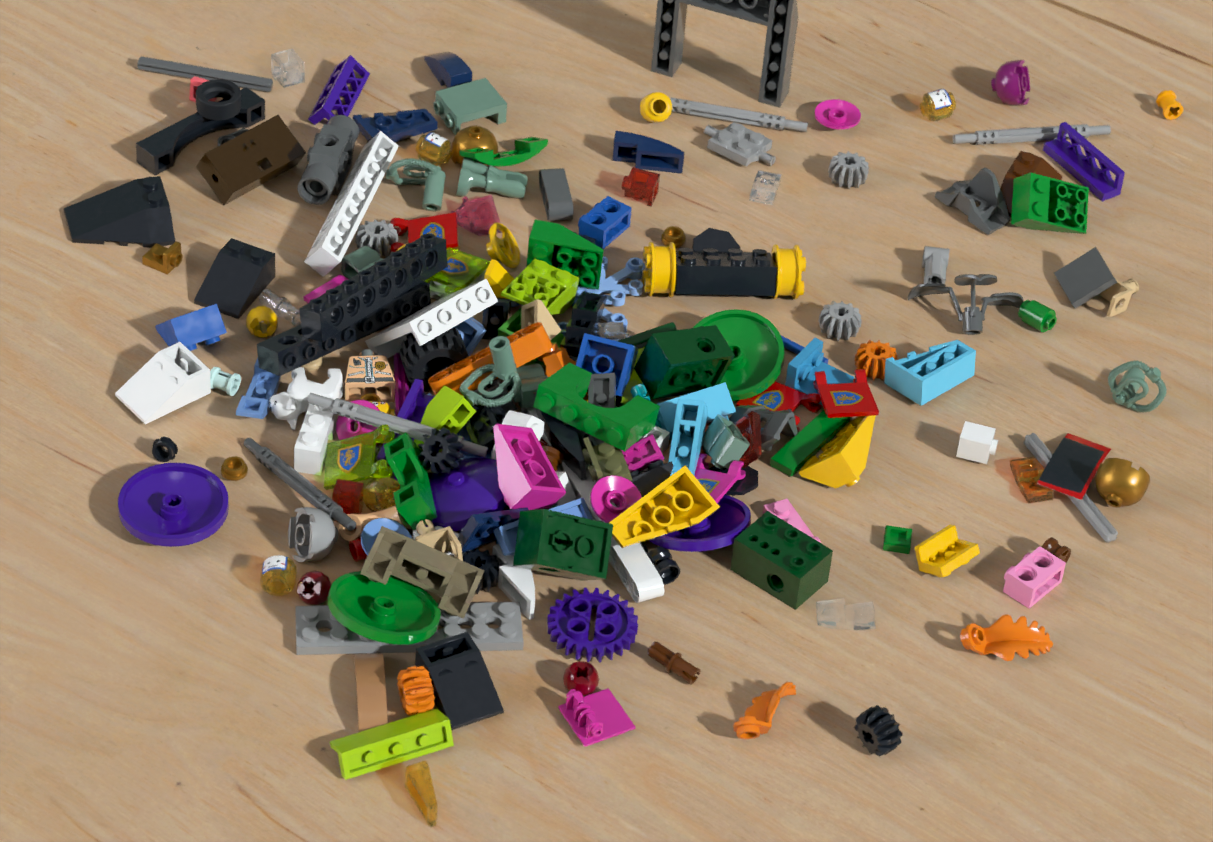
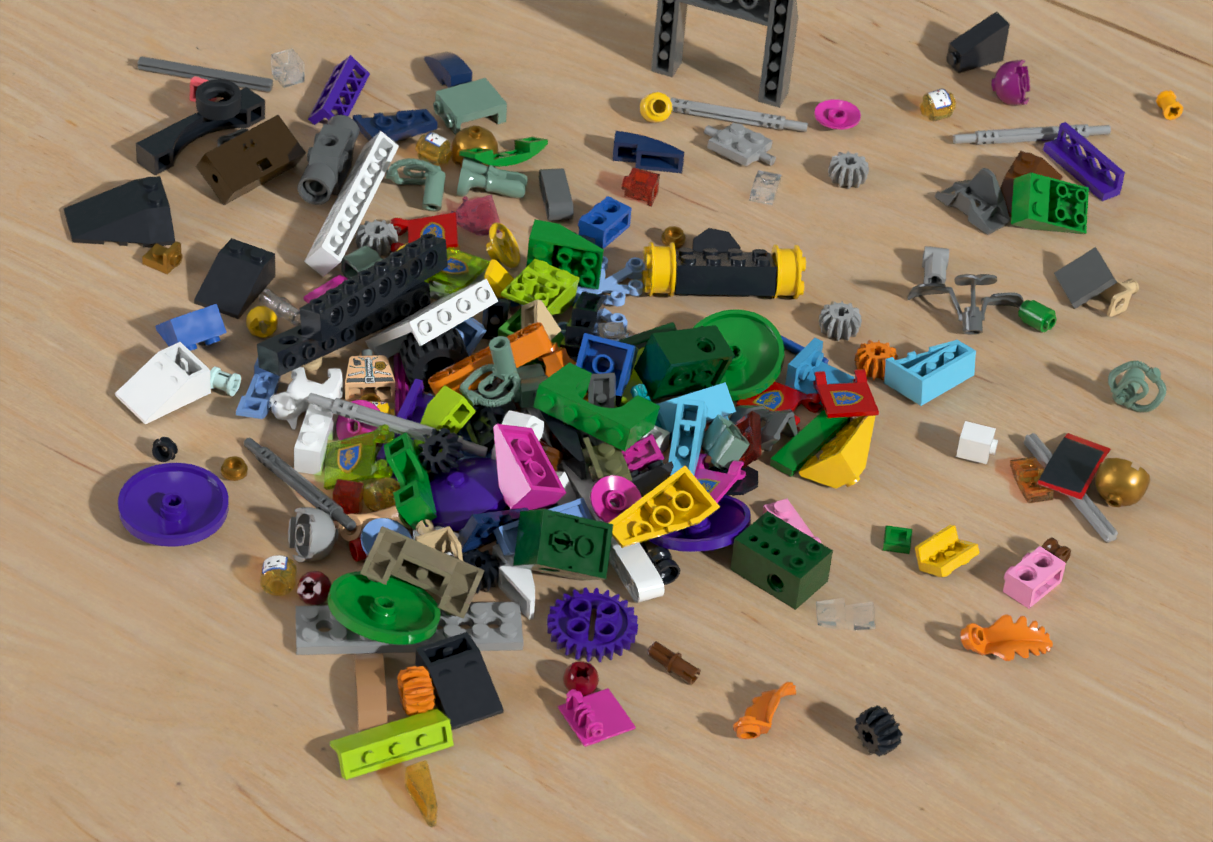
none -> black slope [946,12,1010,74]

